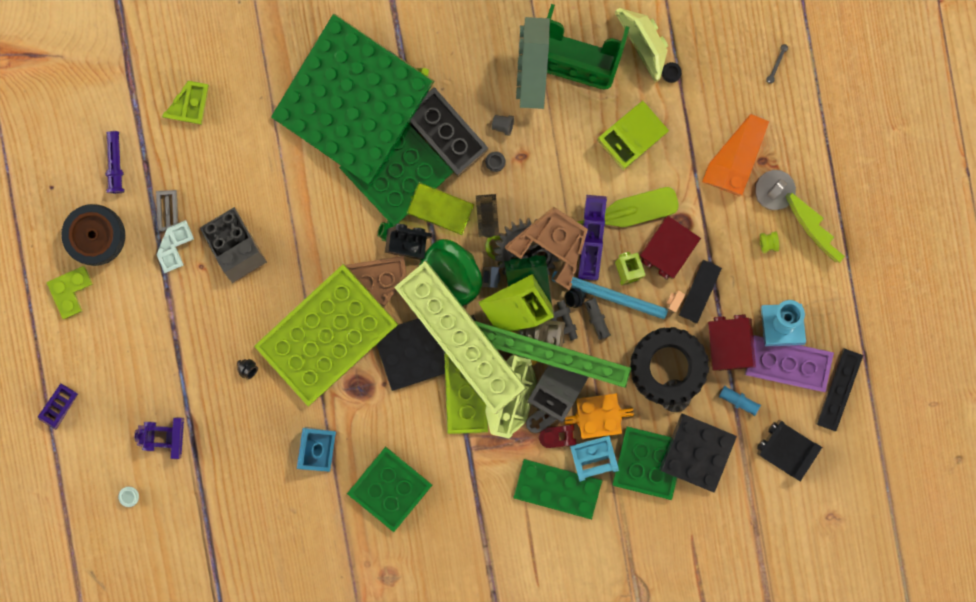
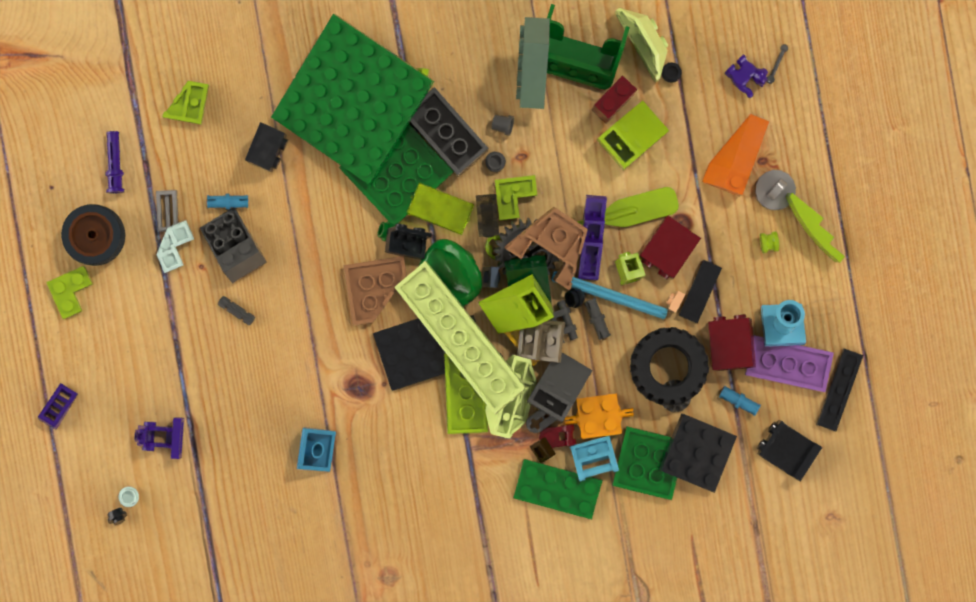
black plate [237,359,258,379] -> none
lime plate [254,264,399,406] -> none
green plate [347,446,433,532] -> none
bright green plate [475,321,631,388] -> none
none -> black plate [107,508,127,525]
none -> dark azure pin [207,194,248,210]
none -> dark grey axle [218,296,255,325]
none -> black slope [245,122,288,172]
none -> lime plate [495,175,537,221]
none -> dark brown tile [530,437,556,463]
none -> dark red brick [592,75,637,124]
none -> dark purple animal [724,54,768,98]

